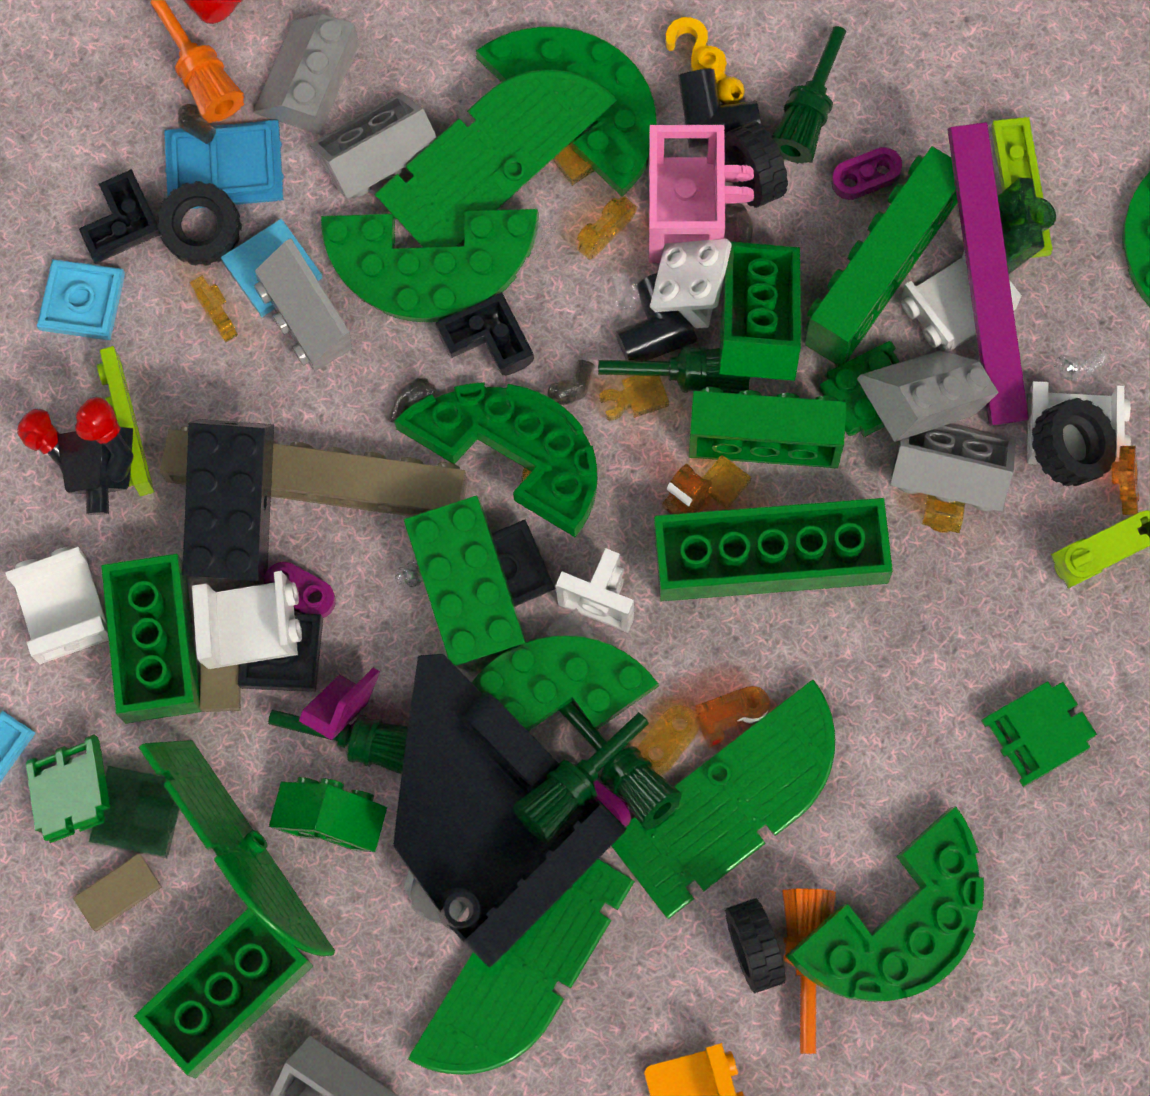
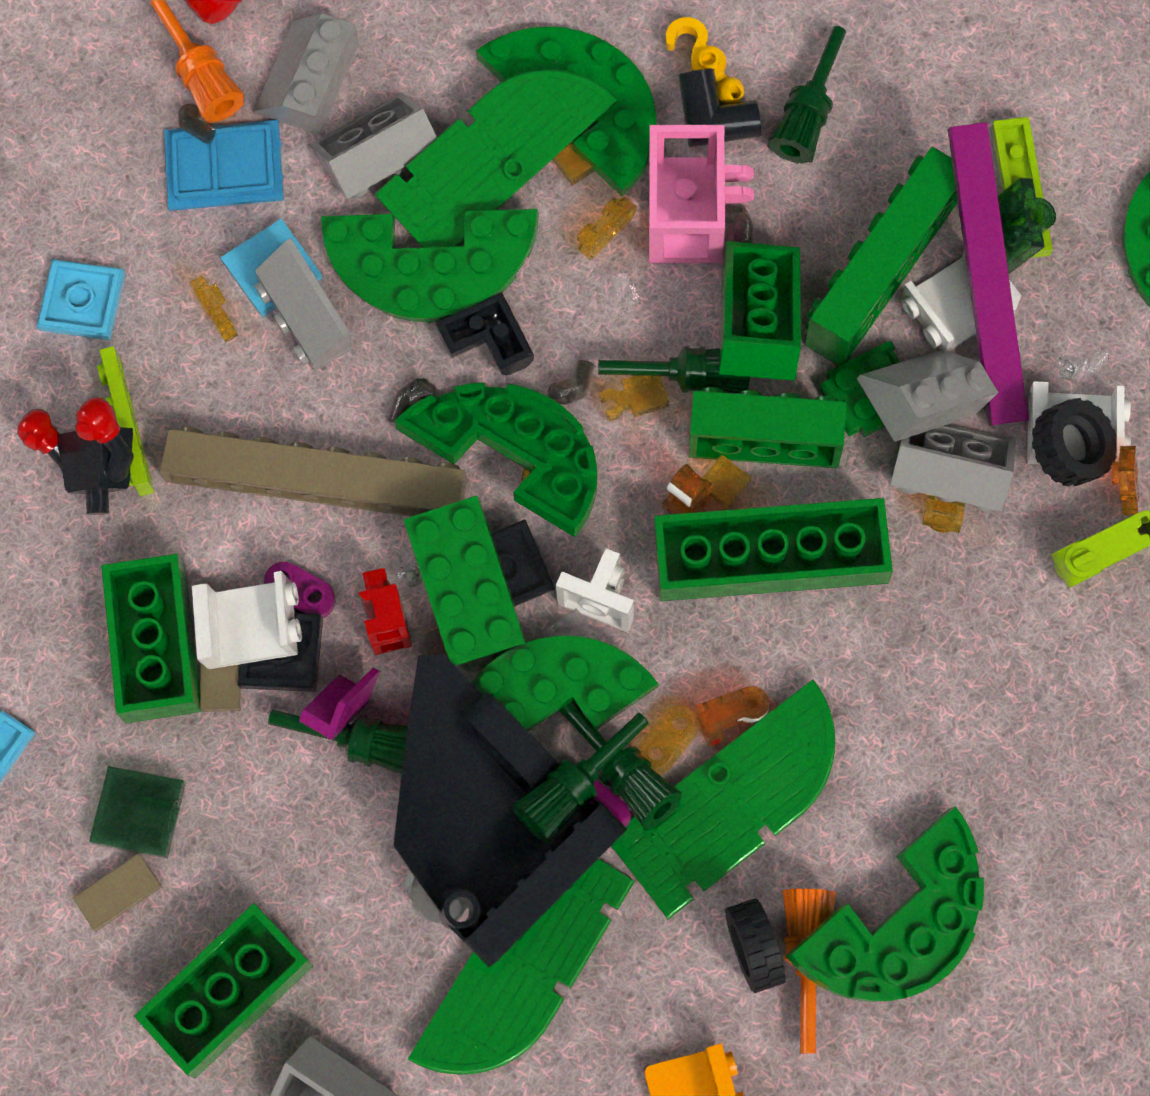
white panel [5,547,109,664] -> none
plate [26,734,110,843] -> none
black brick [78,169,161,264] -> none
green door [139,740,335,956] -> none
black tyre [157,181,242,266] -> none
black brick [182,419,274,581] -> none
green brick [268,777,387,852] -> none
black brick [615,273,698,361] -> none
white bracket [650,239,732,328] -> none
black tyre [724,121,788,208] -> none
magenta plate [832,147,902,200] -> none
green plate [981,681,1098,787] -> none
none -> red hips [358,568,412,655]

